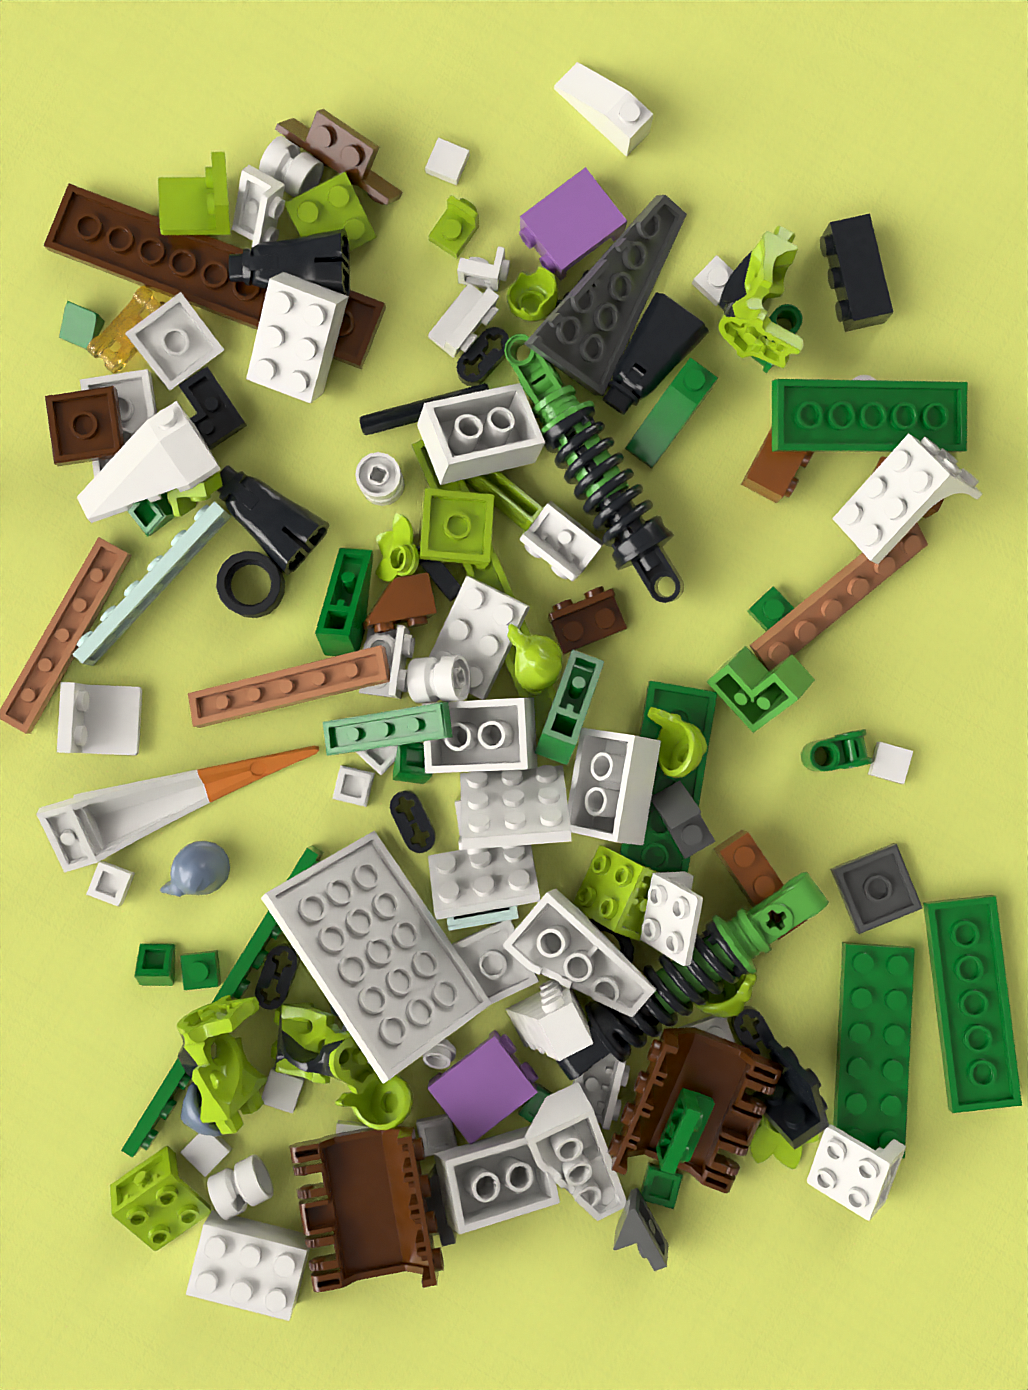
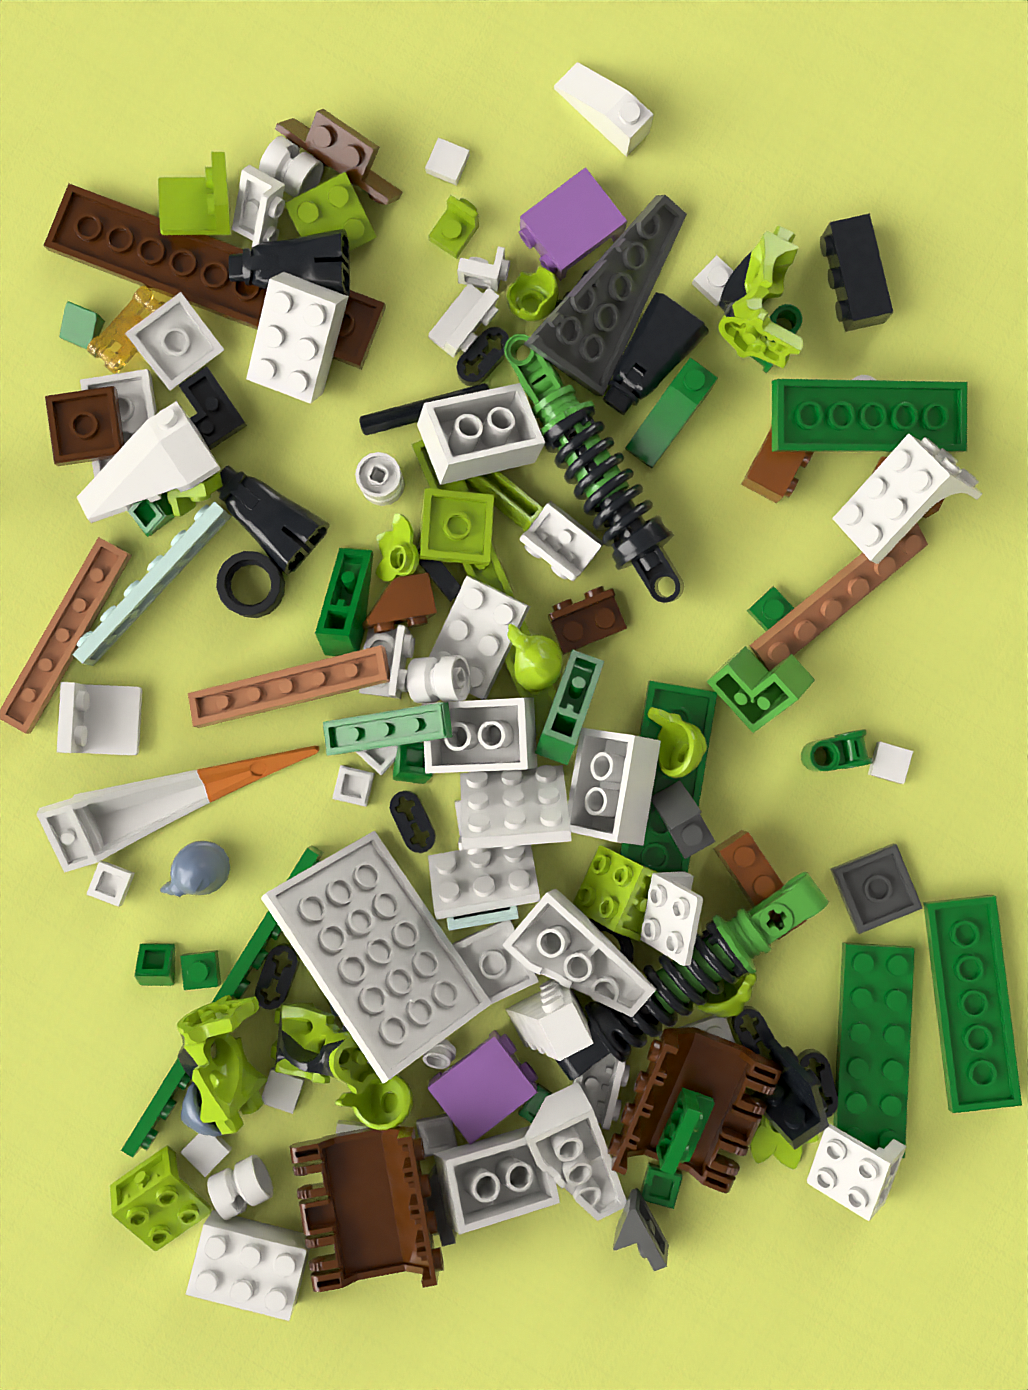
none -> black beam [797,1049,838,1118]

